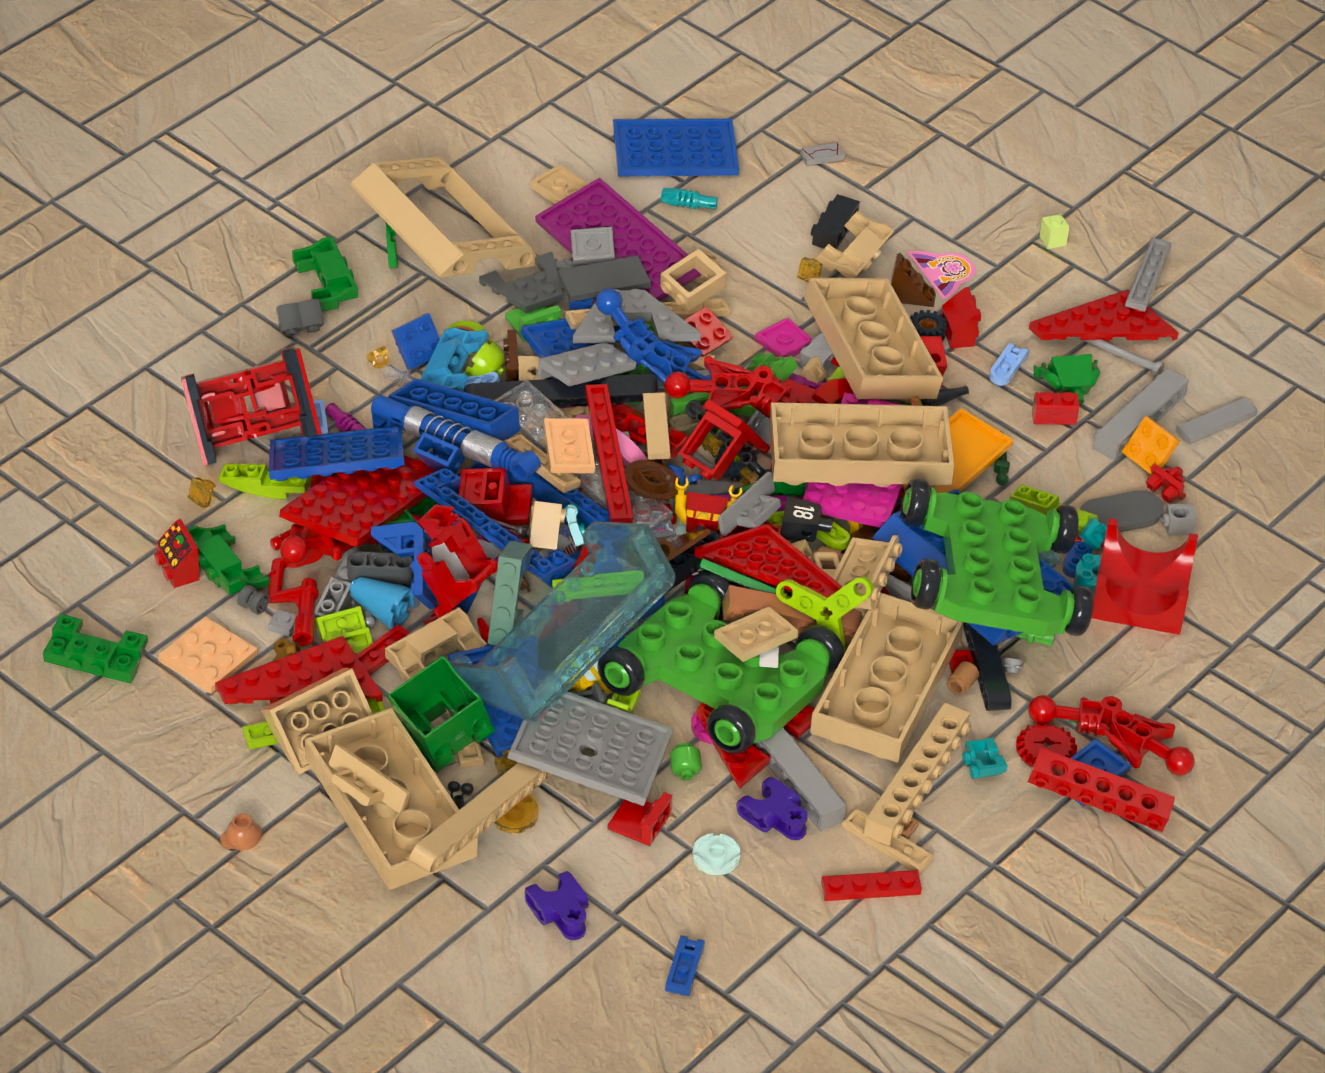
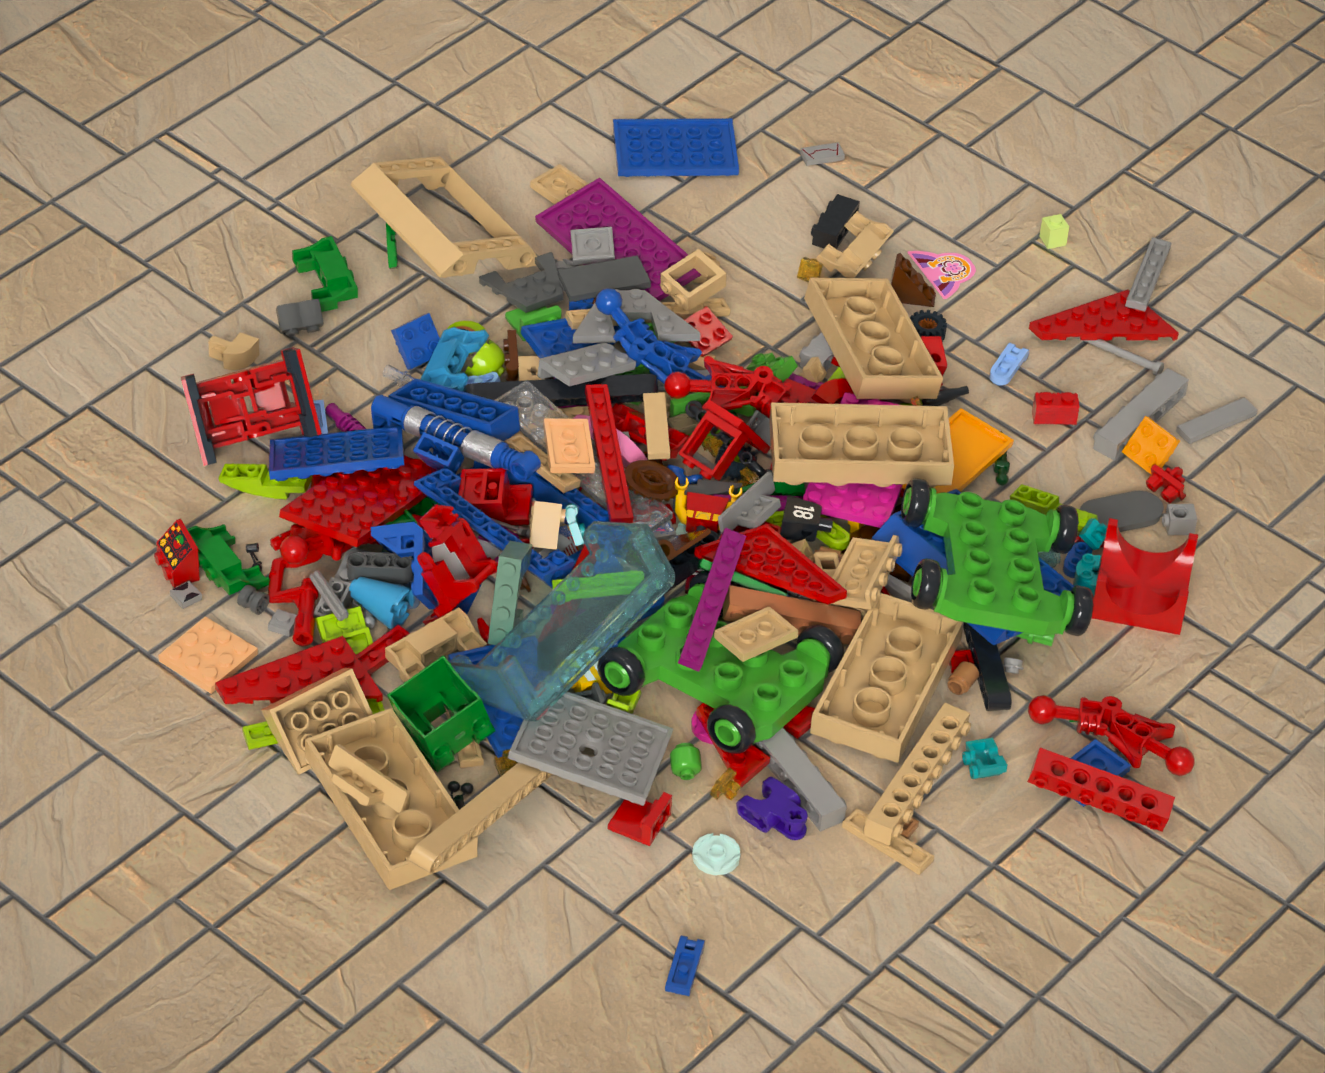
green bracket [43,614,148,684] -> none
clear yellow tile [188,477,216,509] -> none
nougat piece [220,813,263,851] -> none
pearl gold piece [272,638,302,661] -> none
clear yellow tile [366,346,389,369] -> none
clear yellow tile [494,795,538,833] -> none
dark purple piece [524,871,589,940] -> none
teal hinge [661,188,718,210] -> none
dark pink tile [755,318,812,358] -> none
white sticker [759,646,779,668] -> none
lime piece [776,576,874,669] -> none
red plate [821,870,922,901] -> none
red slope [941,287,981,349] -> none
red gear [1016,722,1077,767] -> none
green torso [1033,354,1100,405] -> none
none -> light grey tile [170,581,202,609]
none -> tan brick [208,332,259,370]
none -> black piece [246,543,262,572]
none -> light grey axle [309,570,349,621]
none -> magenta plate [678,527,746,672]
none -> clear yellow tile [710,767,741,801]

